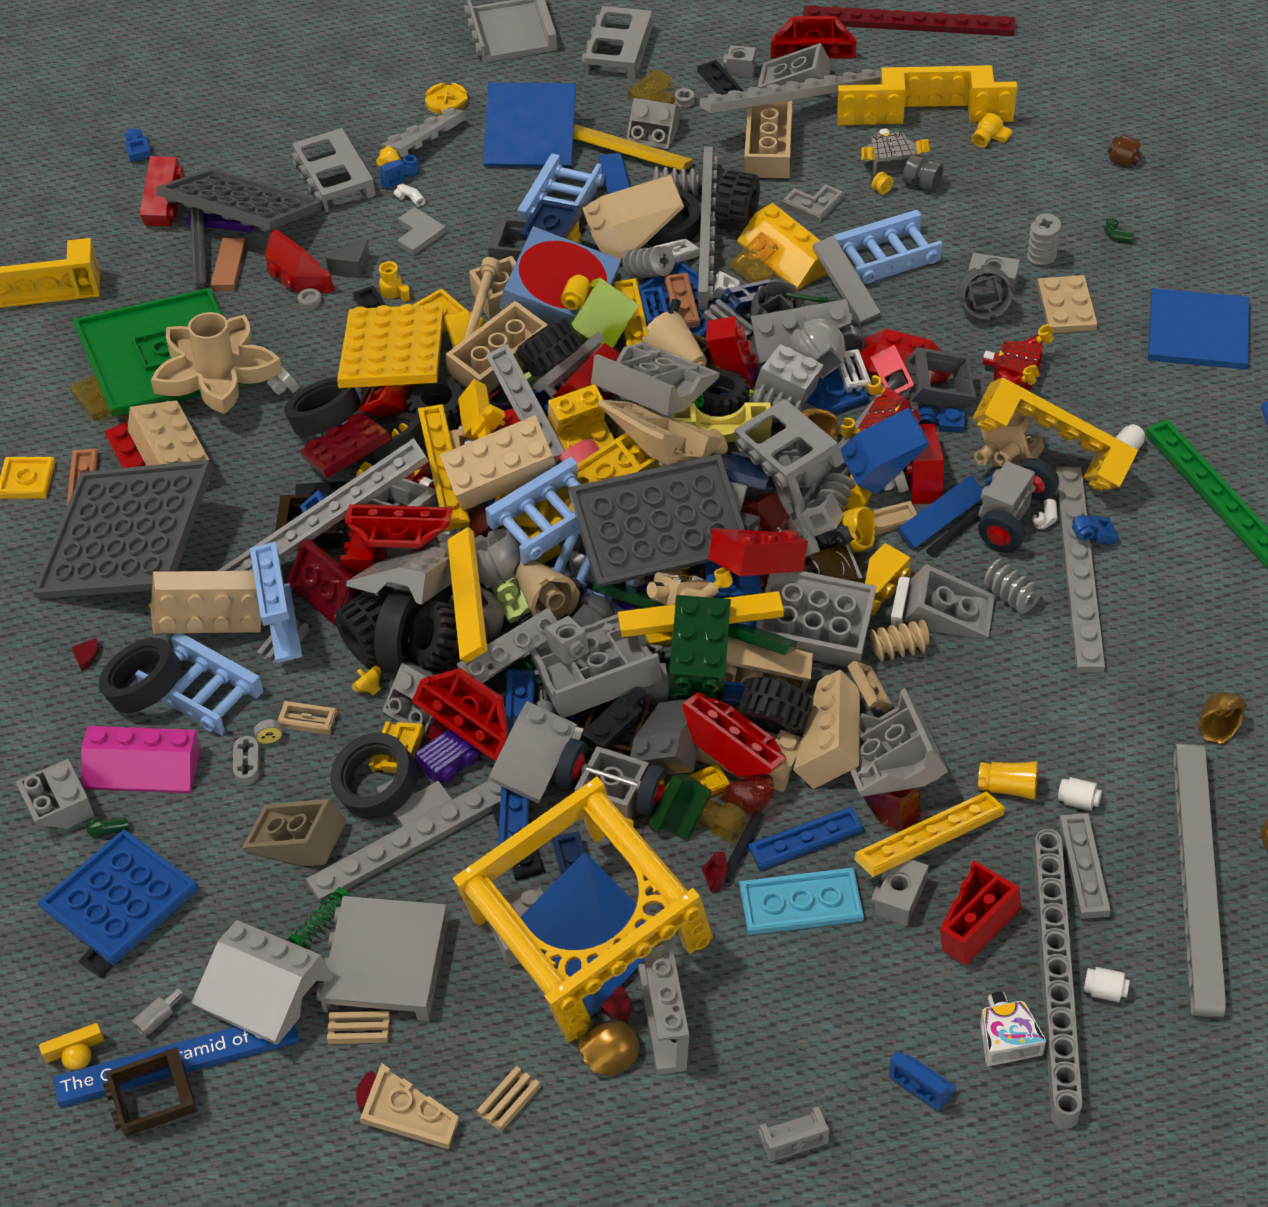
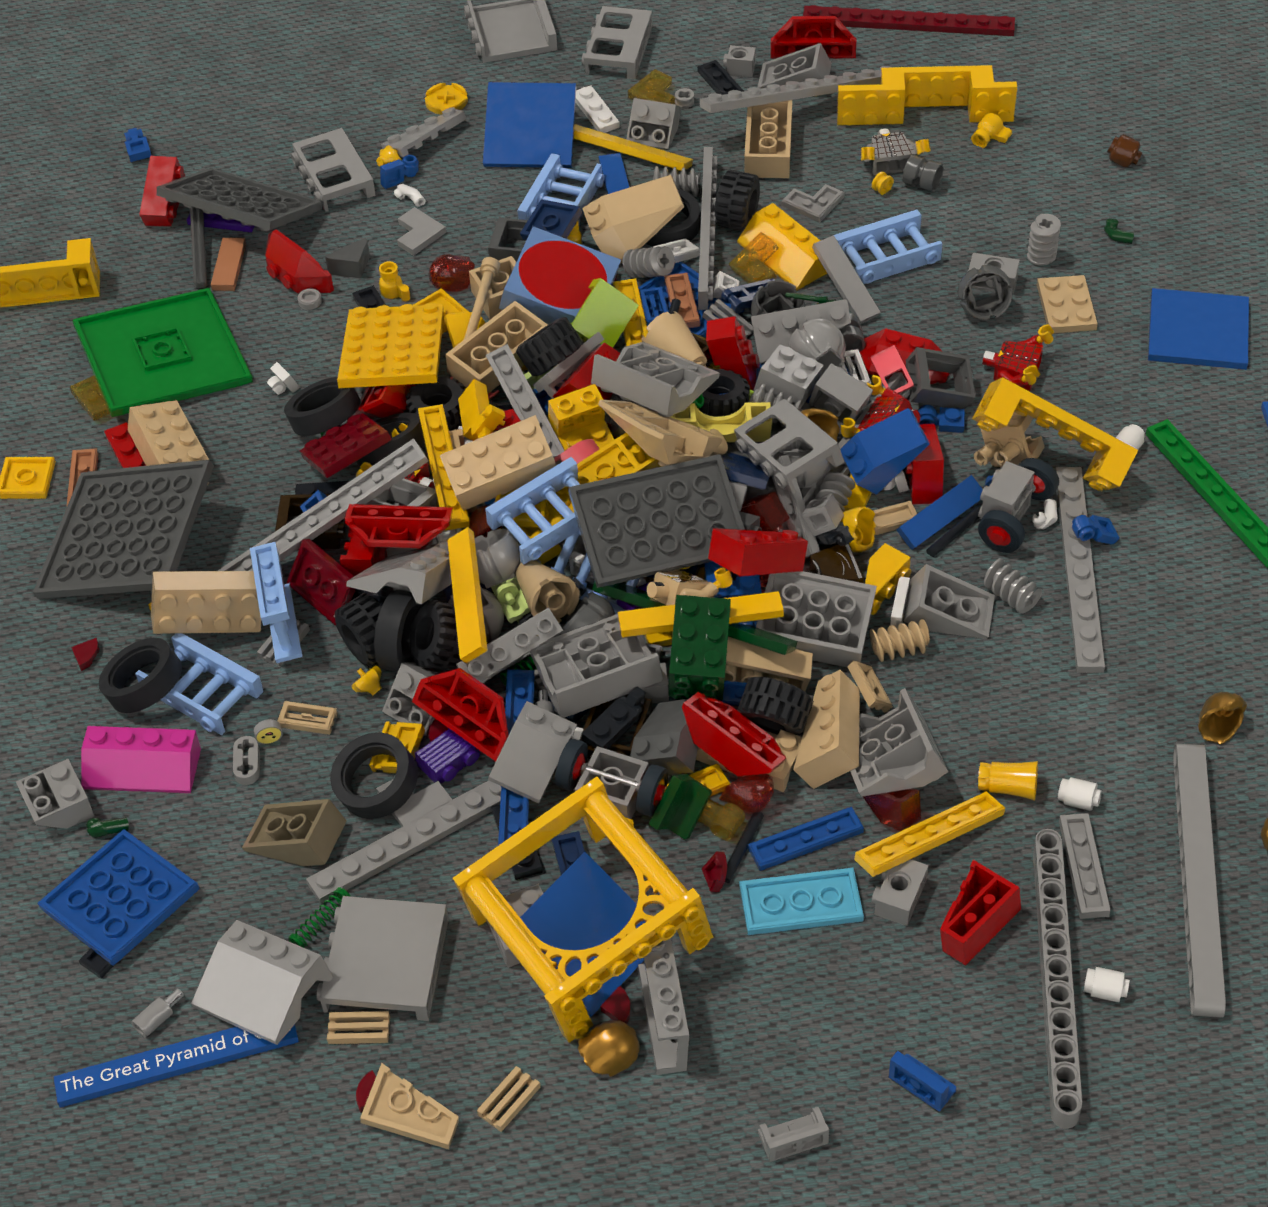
yellow tile [39,1023,105,1071] -> none
dark brown window [103,1047,198,1137] -> none
tan plant [151,312,282,414] -> none
light grey brick [545,616,590,664] -> none
yellow brick [561,275,590,310] -> none
torso [980,991,1046,1066] -> none
none -> clear red hair [428,254,475,292]
none -> white plate [576,86,620,133]
none -> light grey brick [808,363,873,422]

